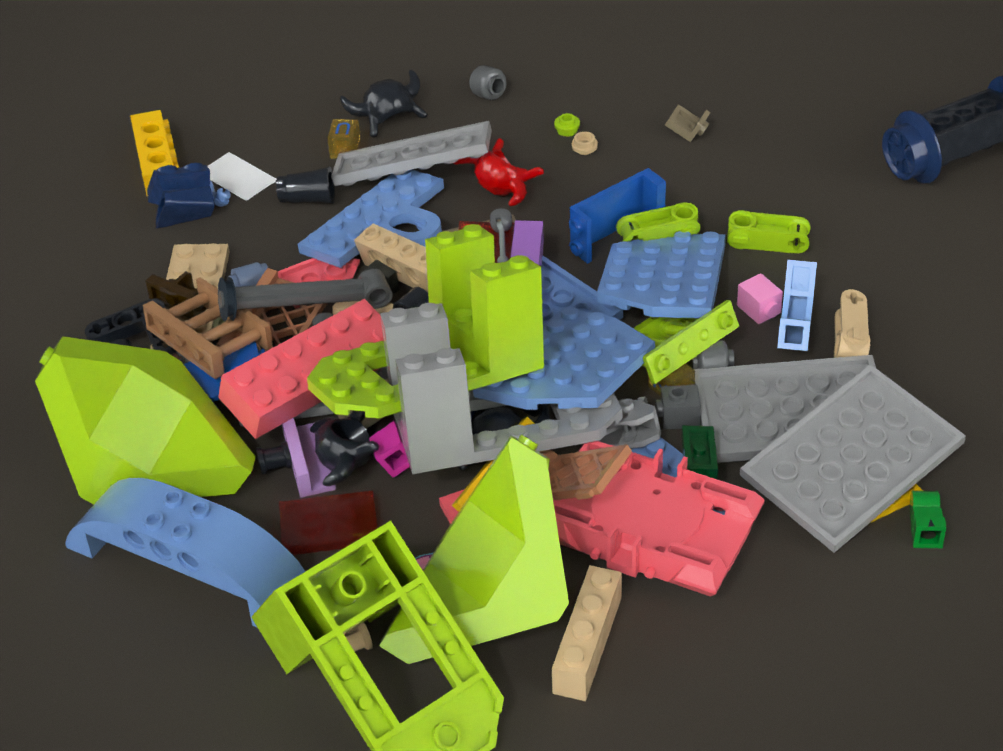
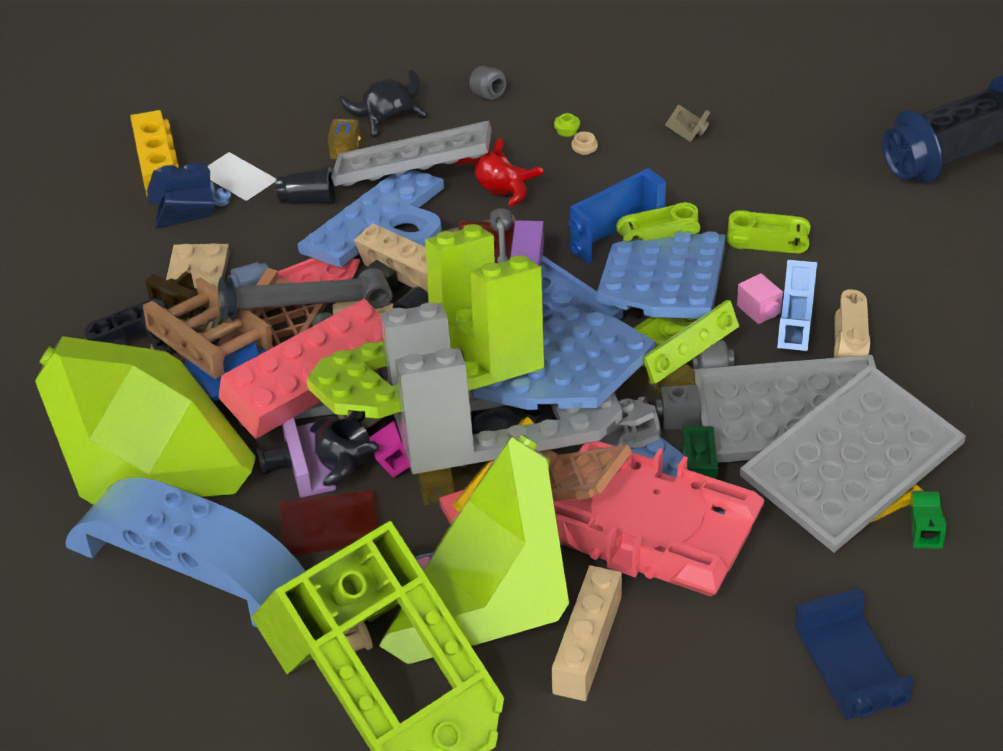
none -> clear yellow brick [417,468,454,505]
none -> dark blue panel [794,588,914,720]

